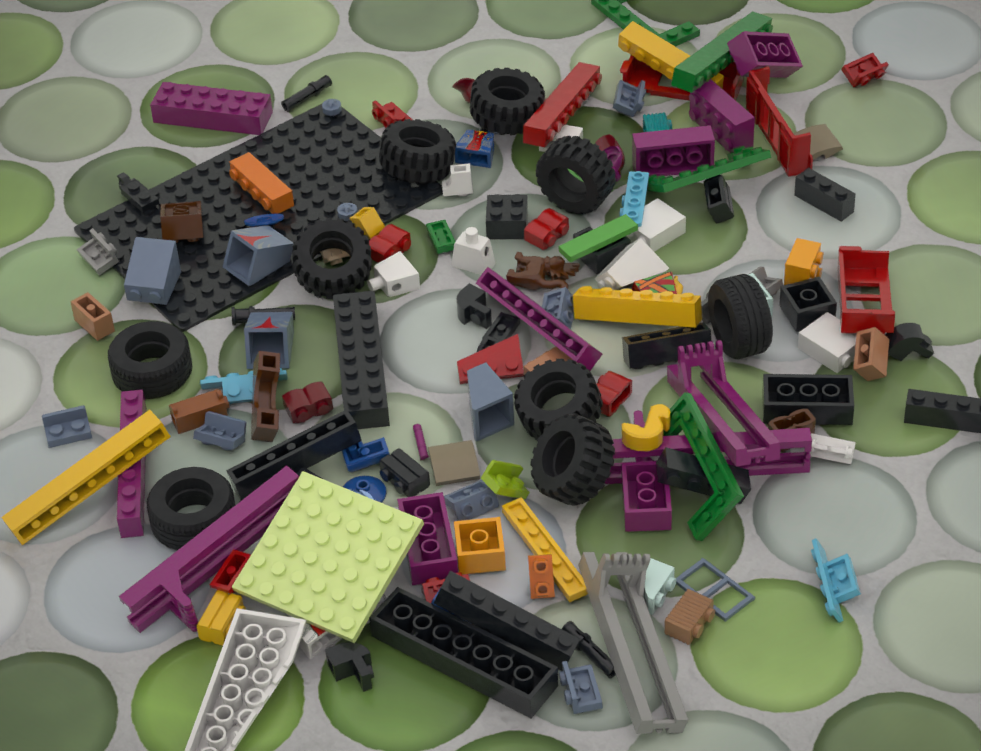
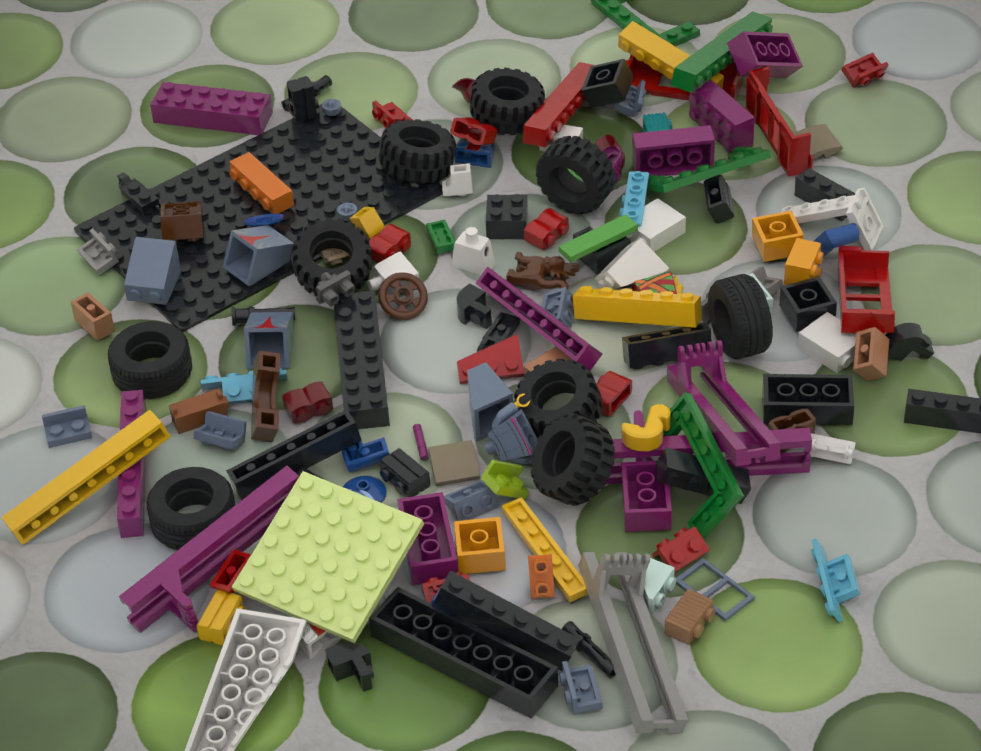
none -> black brick [287,76,319,122]
none -> dark grey hips [316,270,355,307]
none -> reddish brown plate [378,272,428,320]
none -> red brick [450,117,497,145]
none -> sand blue torso [484,394,538,465]
none -> black brick [581,59,634,108]
none -> red bracket [652,526,710,573]
none -> light orange brick [752,210,804,262]
none -> white bracket [781,188,884,250]
none -> blue brick [814,223,859,258]

